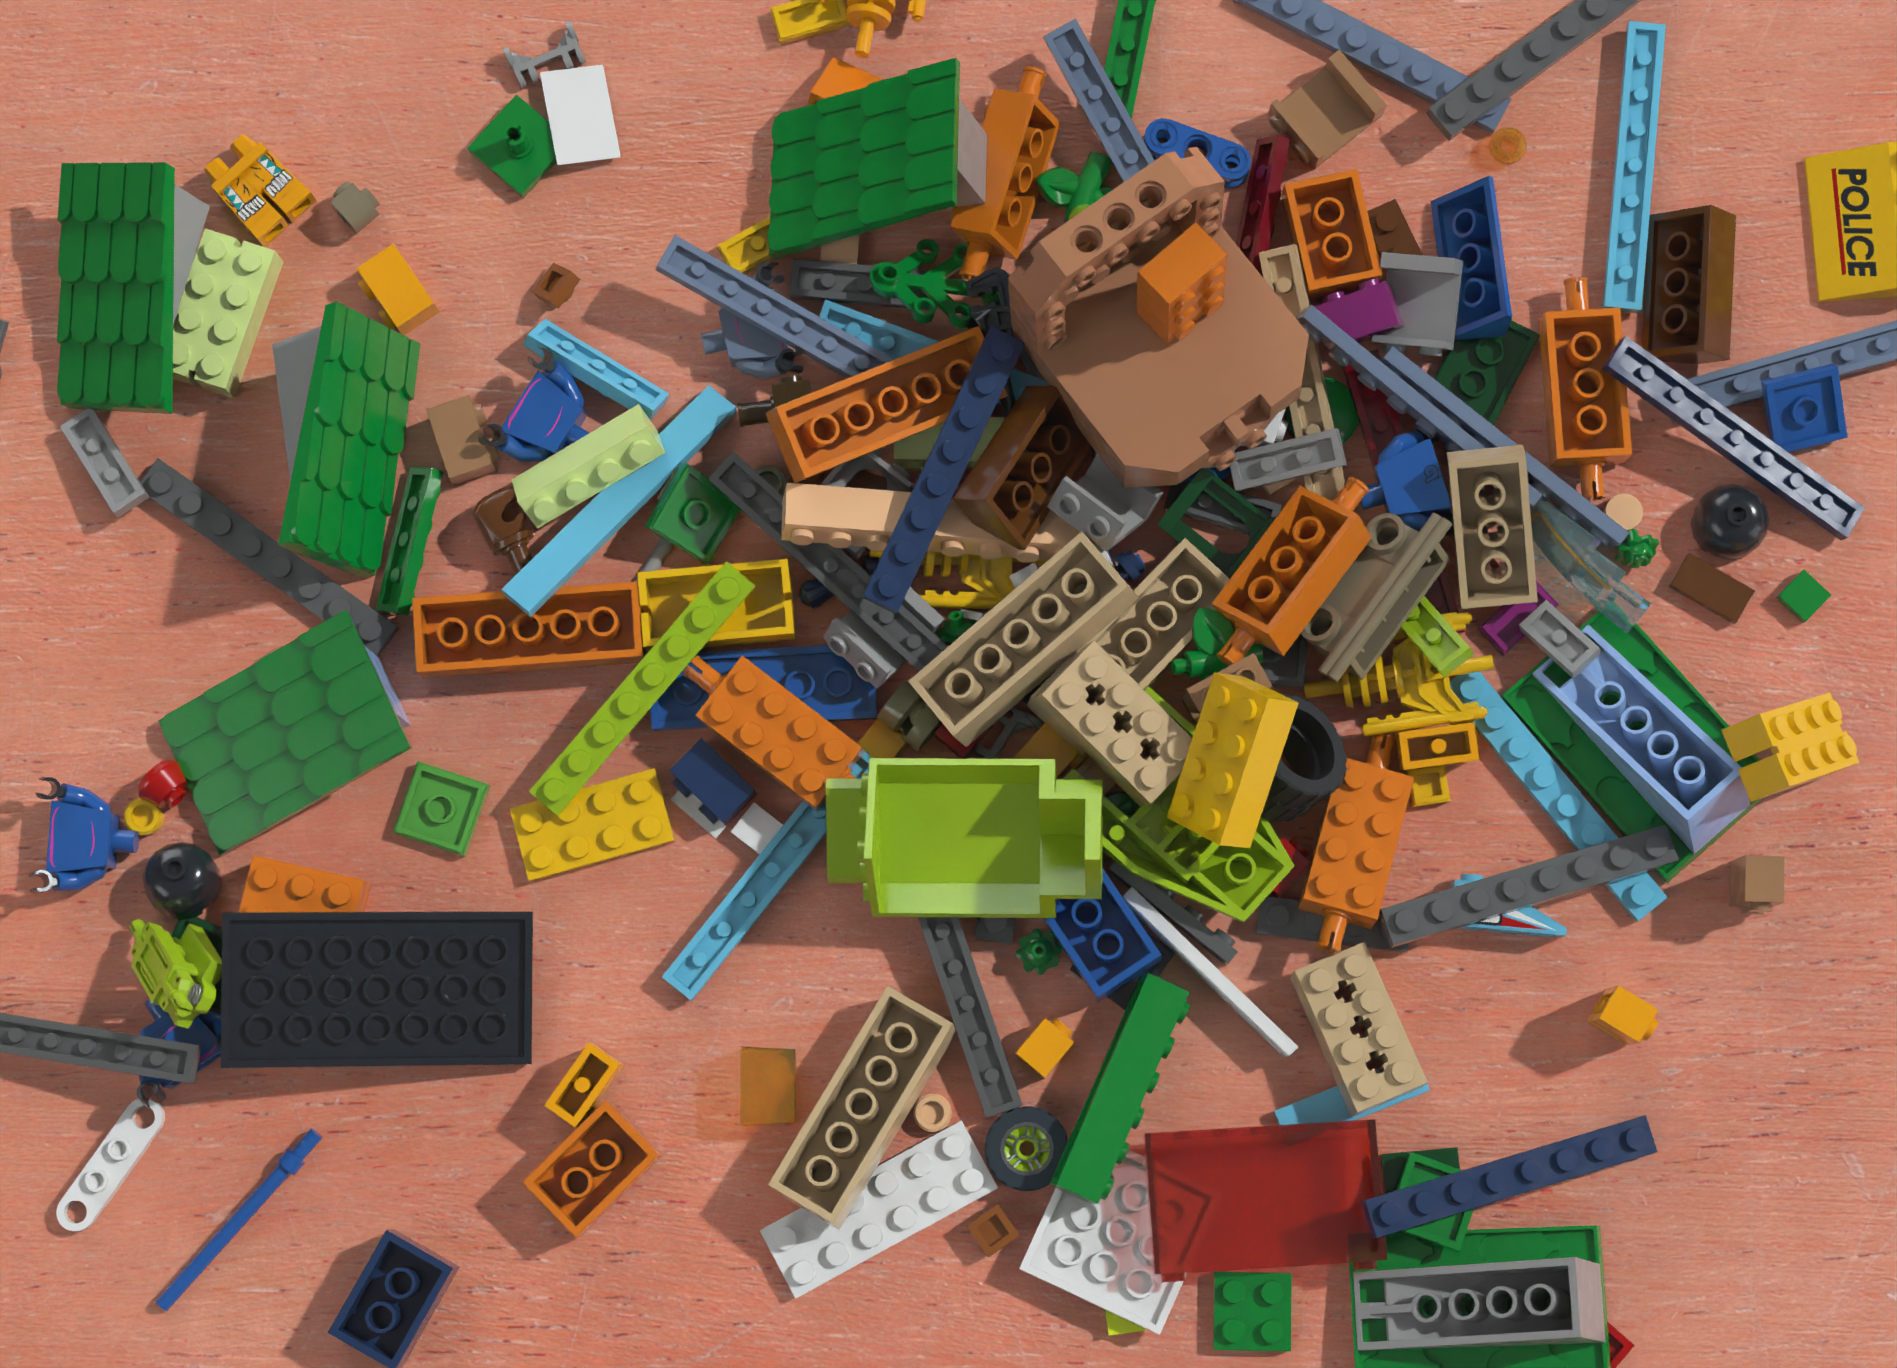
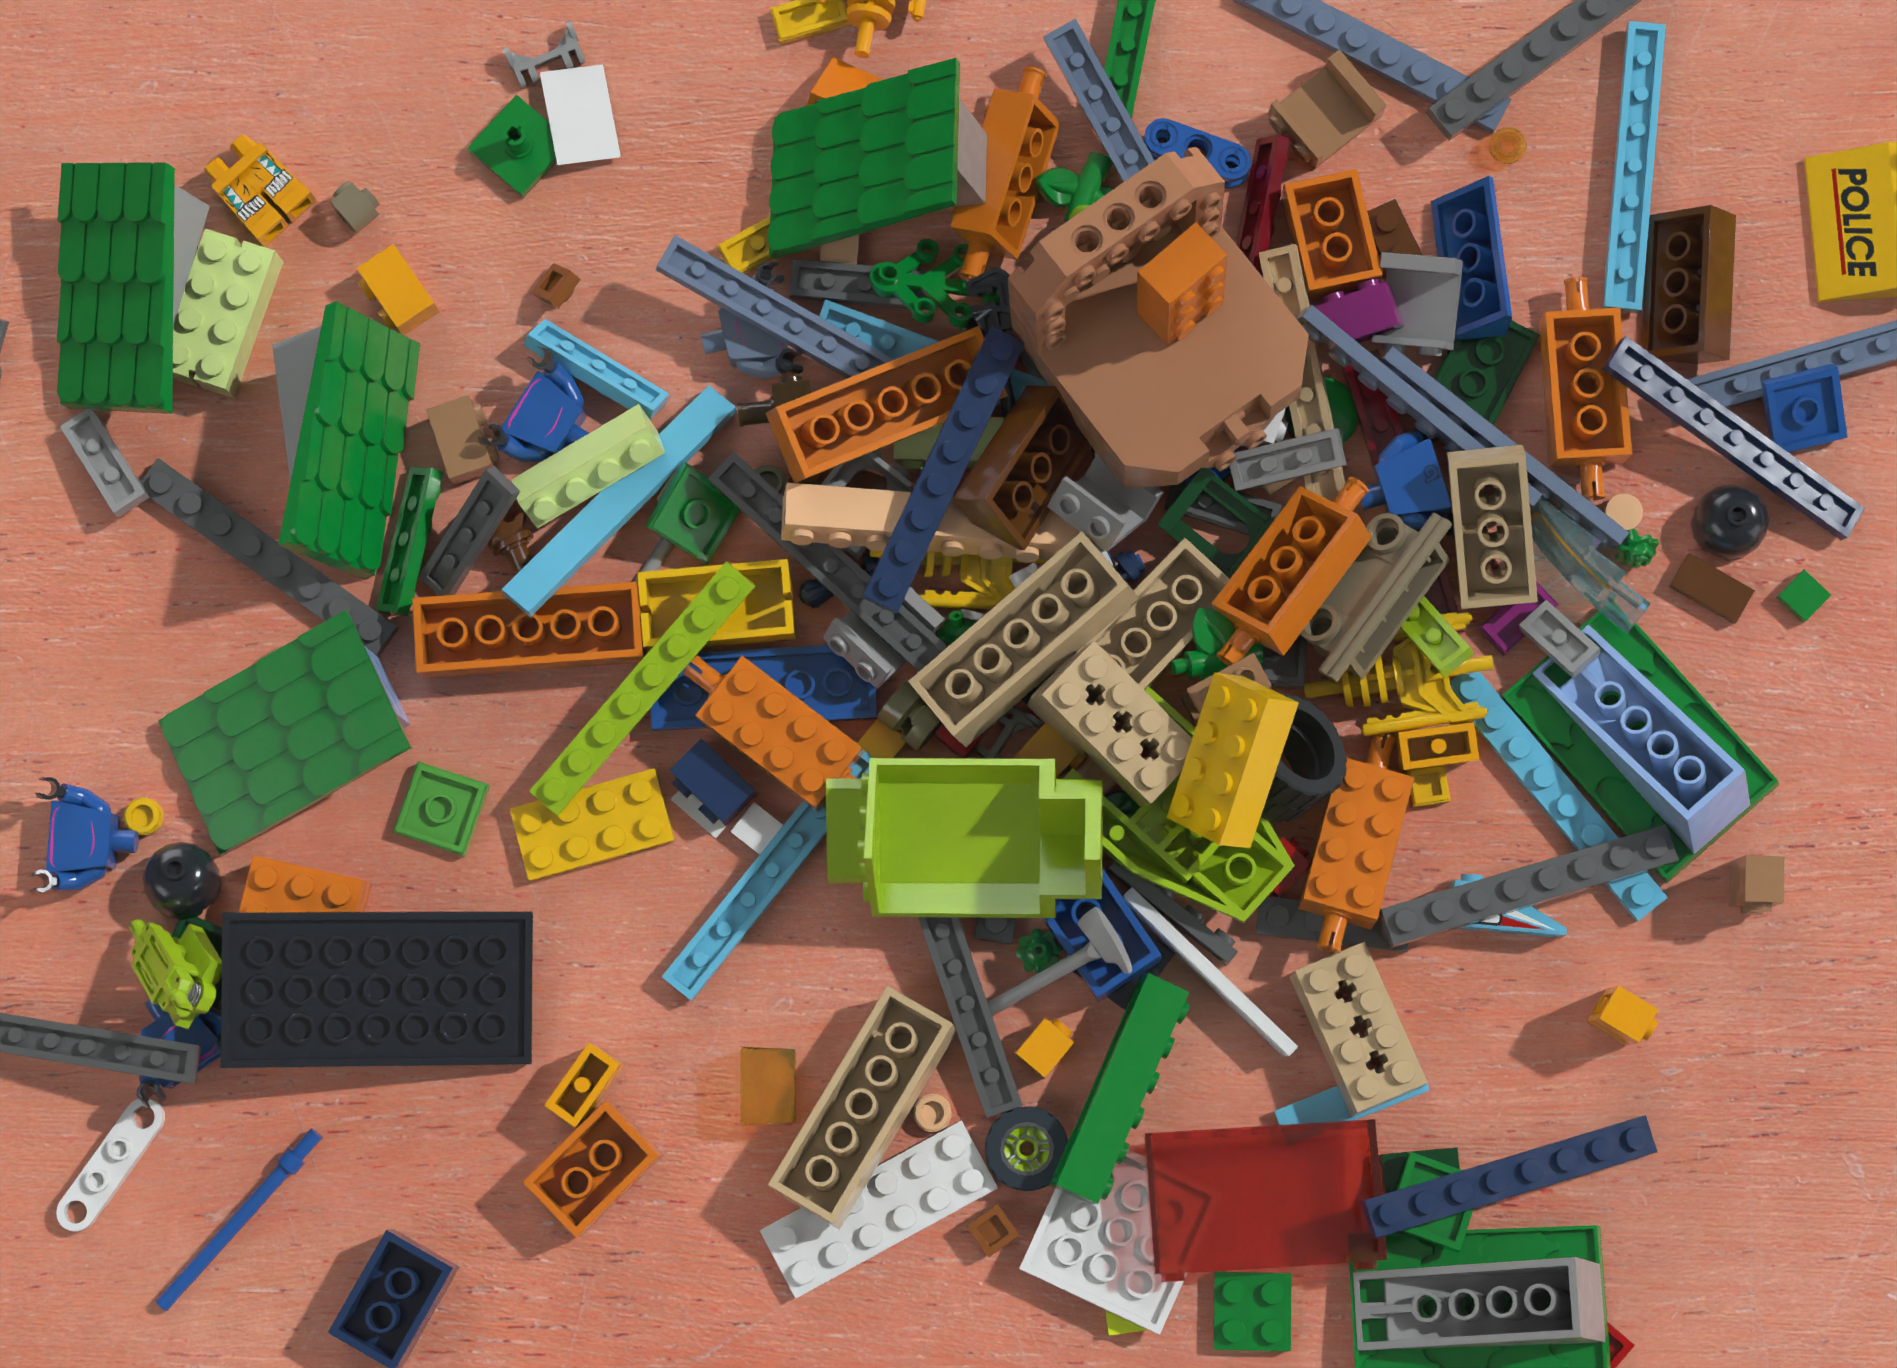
red cone [138,760,187,808] -> none
yellow piece [1721,693,1859,802] -> none
none -> dark grey plate [418,466,520,596]
none -> light grey piece [988,907,1133,1016]

